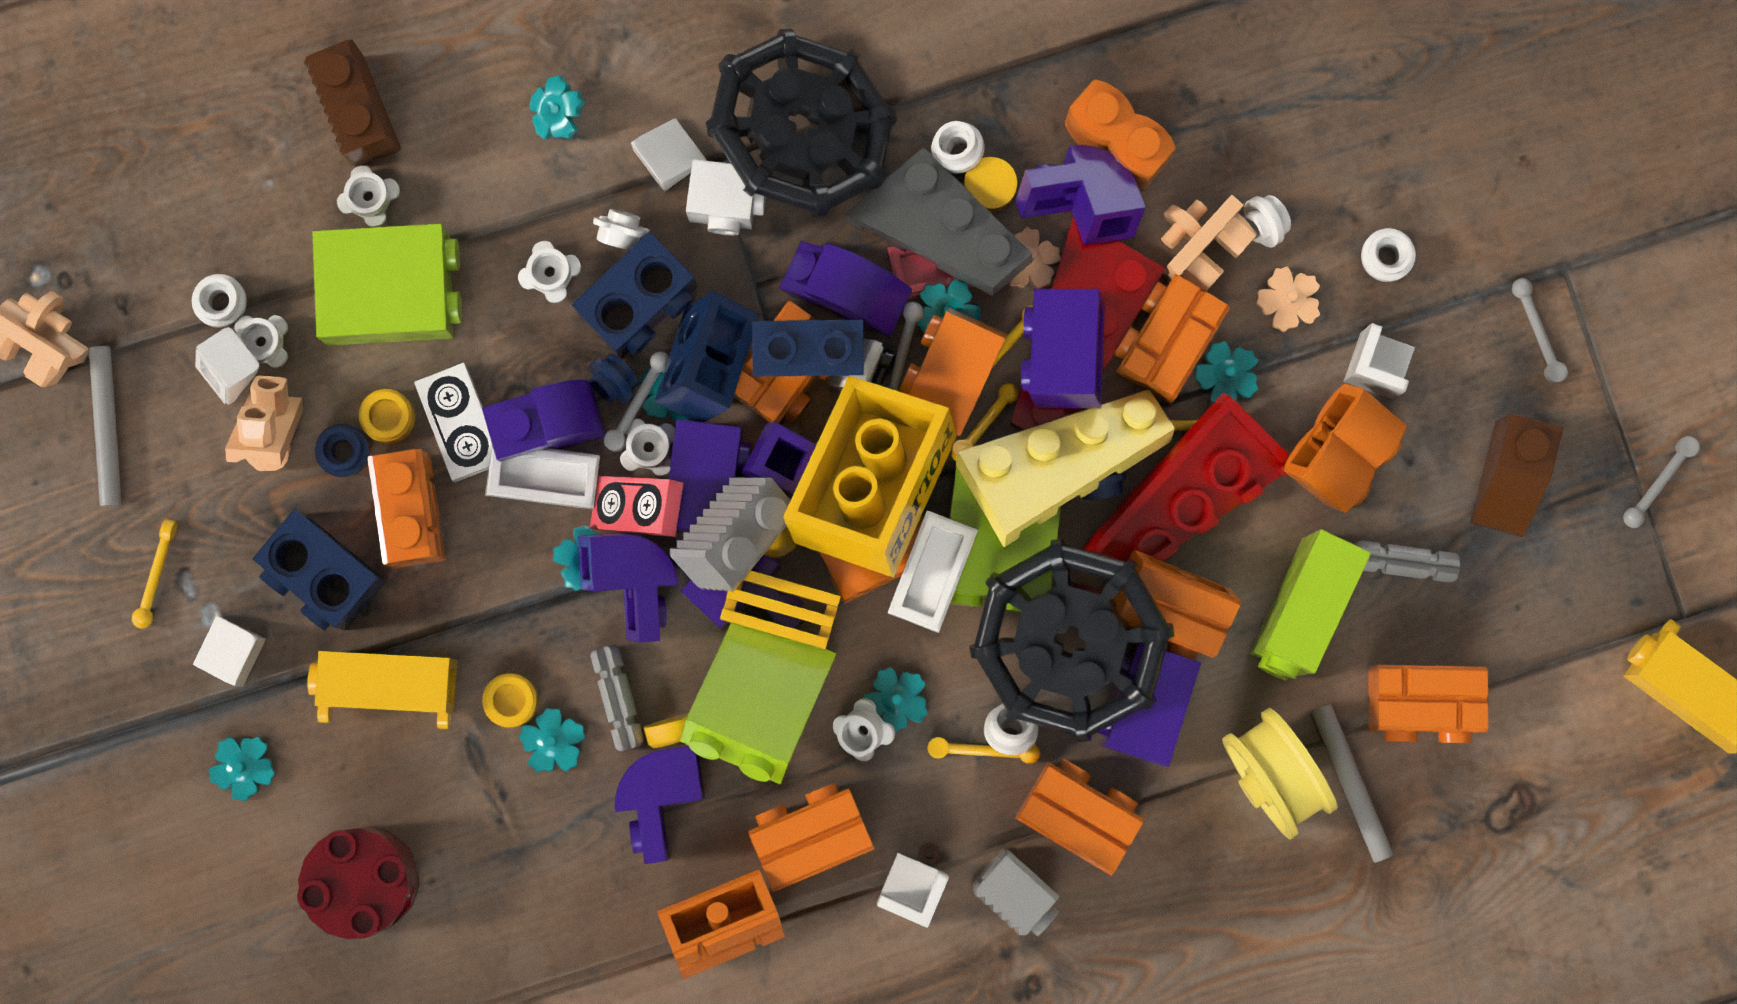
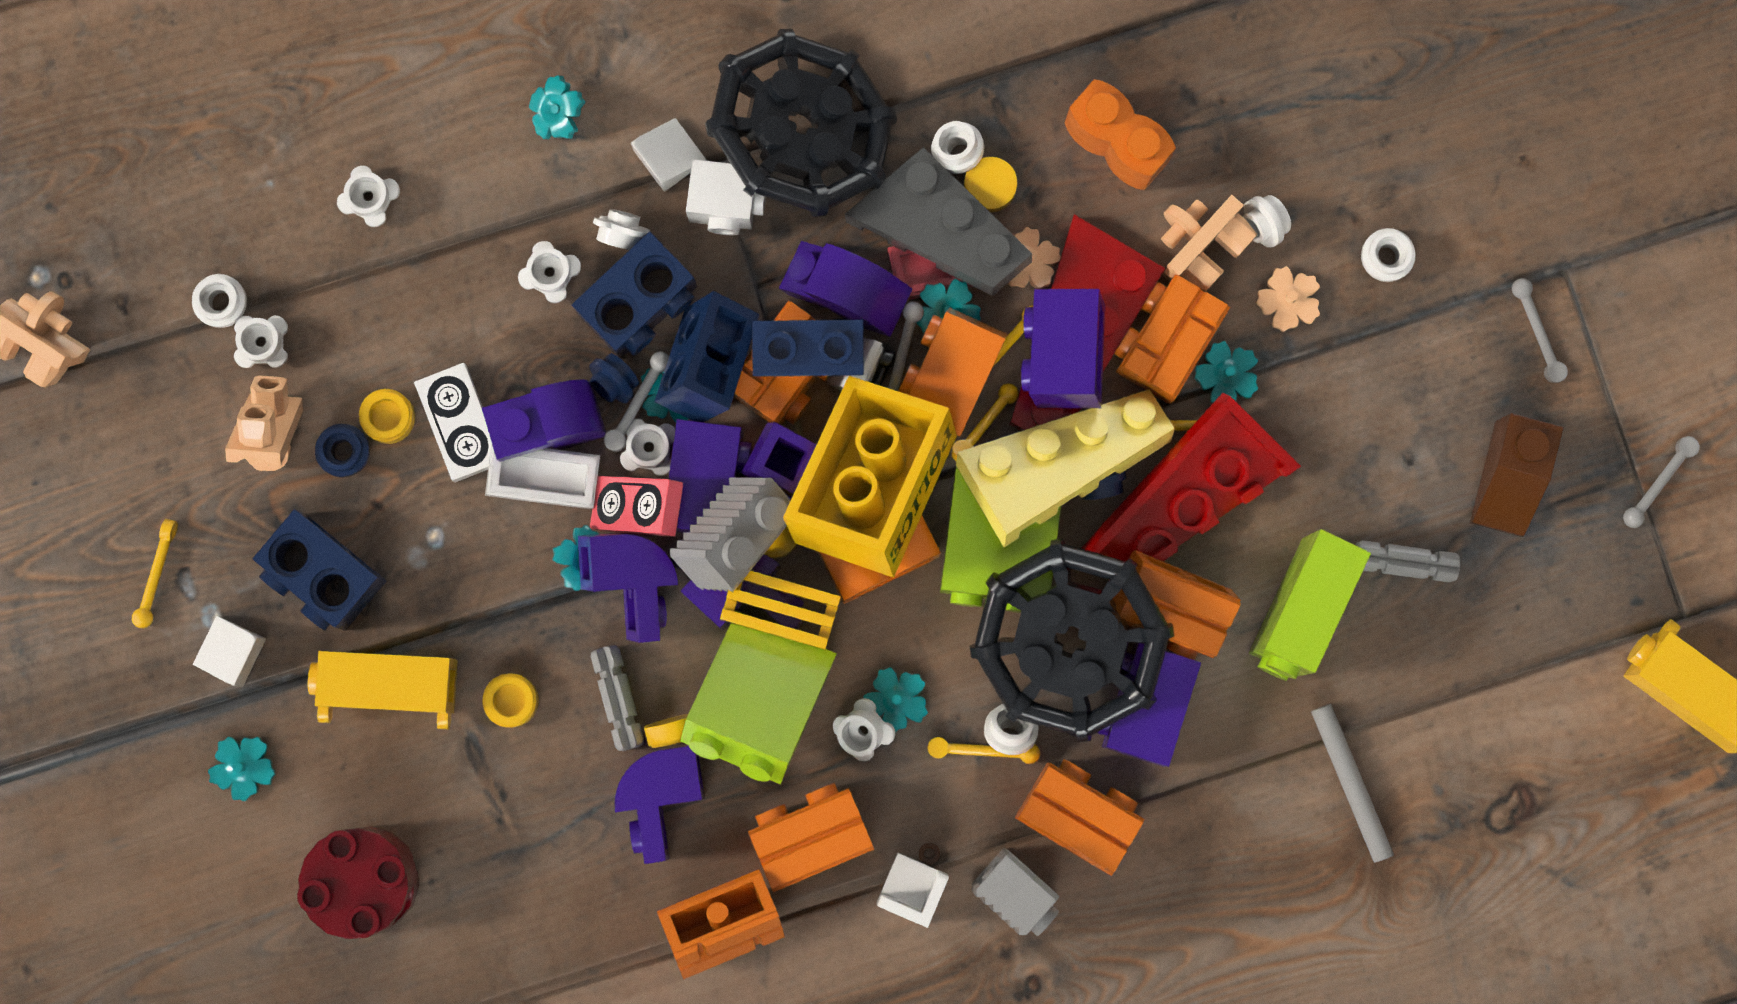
light grey bar [89,346,122,508] -> none
white slope [195,327,260,405] -> none
reddish brown brick [304,39,401,167] -> none
lime brick [312,224,462,346] -> none
orange brick [368,449,446,568] -> none
teal plant [518,708,586,773] -> none
white tile [888,510,978,633] -> none
dark purple brick [1015,145,1146,246] -> none
light yellow wheel [1222,708,1338,840] -> none
orange brick [1283,383,1407,513] -> none
white panel [1343,323,1415,400] -> none
orange brick [1368,665,1488,743] -> none

